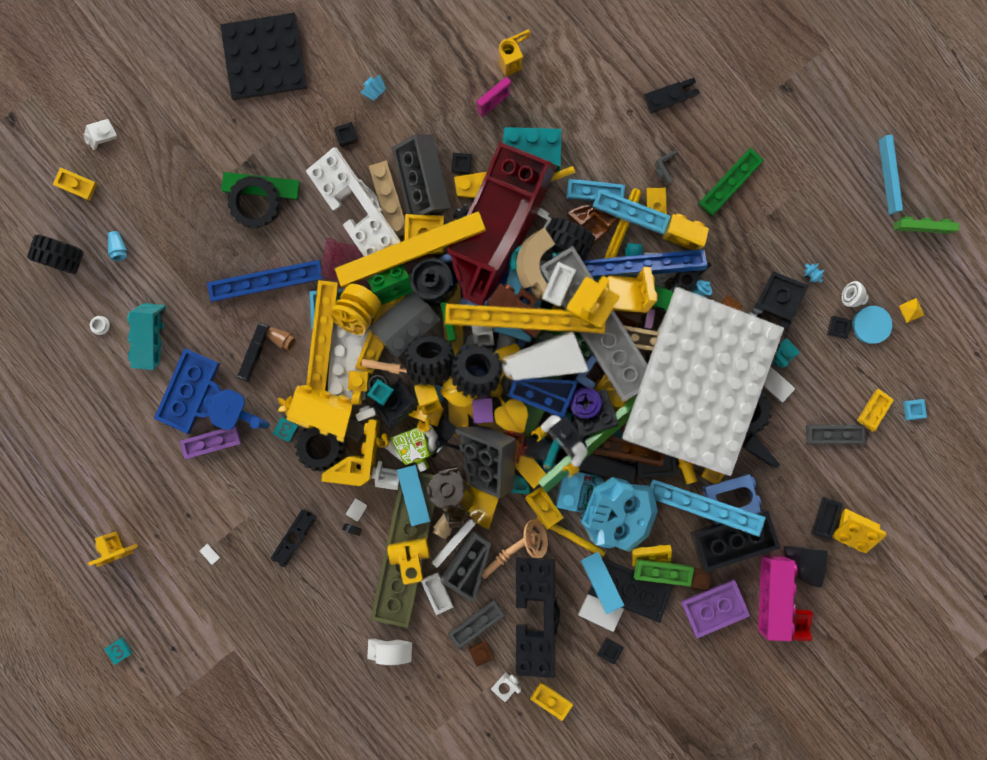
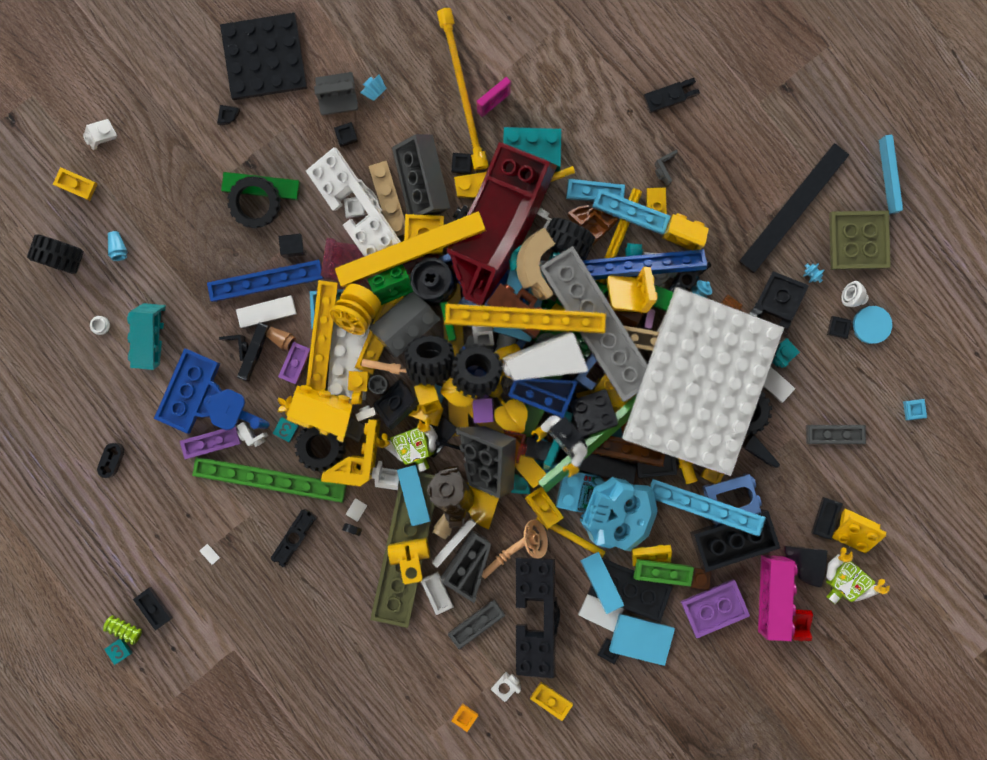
yellow bracket [88,531,138,567] -> none
teal tile [367,379,394,406] -> none
white brick [367,638,412,665] -> none
reddish brown plate [469,640,494,667] -> none
yellow piece [499,29,531,77] -> none
white tile [542,262,576,307] -> none
yellow bracket [567,276,620,328] -> none
dark purple gear [570,388,602,419] -> none
green tile [698,148,764,217] -> none
yellow plate [857,389,894,432] -> none
bright green plate [894,217,959,234] -> none
yellow slope [899,298,924,323] -> none
none -> black beam [97,443,124,478]
none -> lime piece [103,615,142,645]
none -> black plate [133,587,173,631]
none -> bright green tile [192,457,347,503]
none -> black tile [217,105,240,125]
none -> black bracket [219,335,249,361]
none -> white tile [236,295,297,328]
none -> white bracket [236,422,268,447]
none -> black panel [278,233,307,258]
none -> medium lavender plate [278,342,310,385]
none -> dark grey bracket [314,72,358,115]
none -> white tile [344,197,365,219]
none -> yellow hose [437,8,489,171]
none -> light orange plate [451,703,478,732]
none -> medium azure tile [609,613,675,666]
none -> black tile [738,143,849,273]
none -> torso [826,547,890,605]
none -> olive plate [829,211,891,270]

